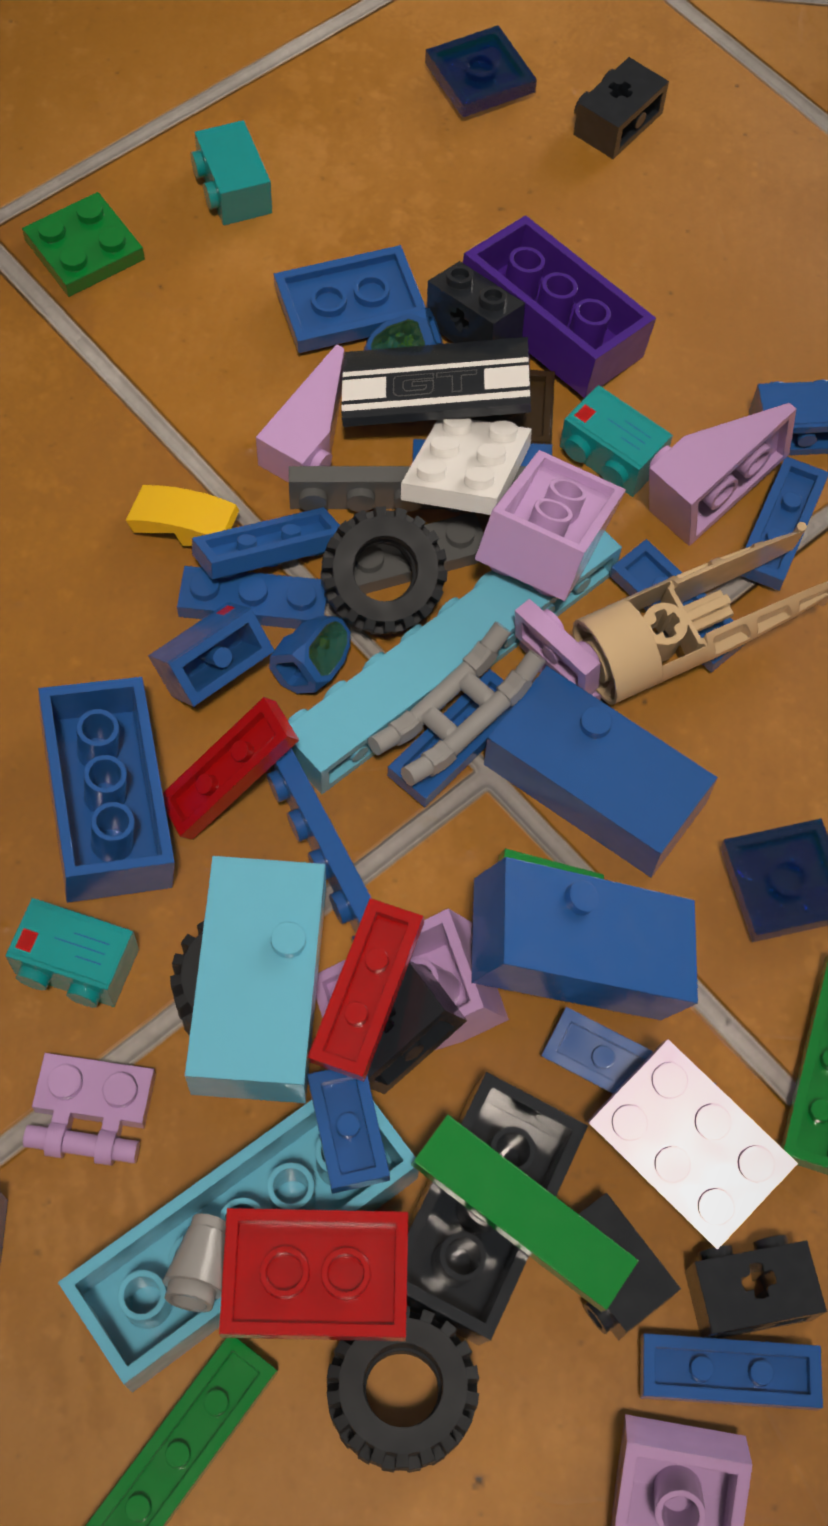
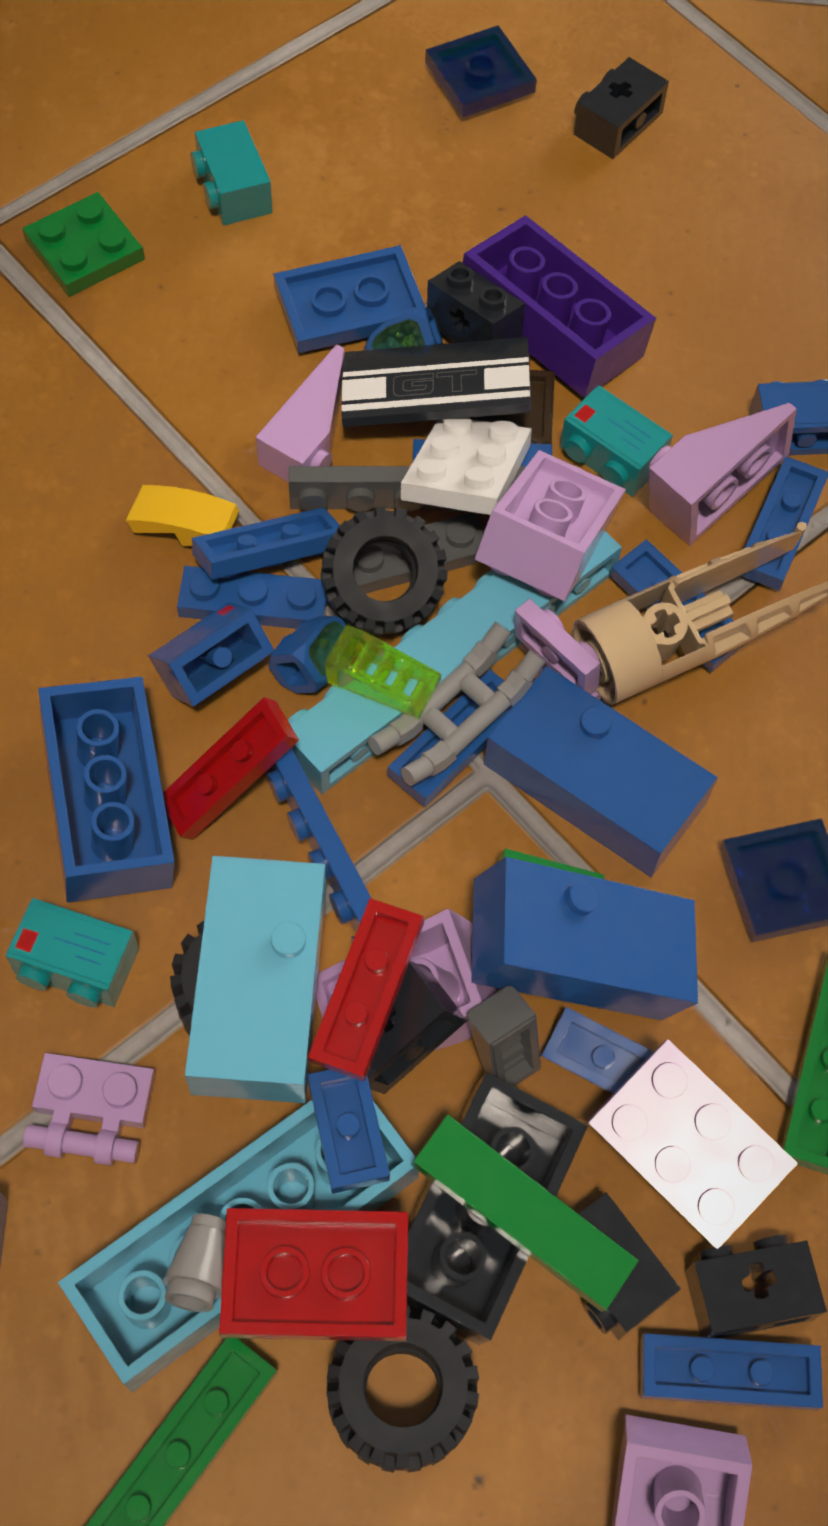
none -> clear neon green slope [325,625,441,719]
none -> dark grey slope [467,986,541,1086]

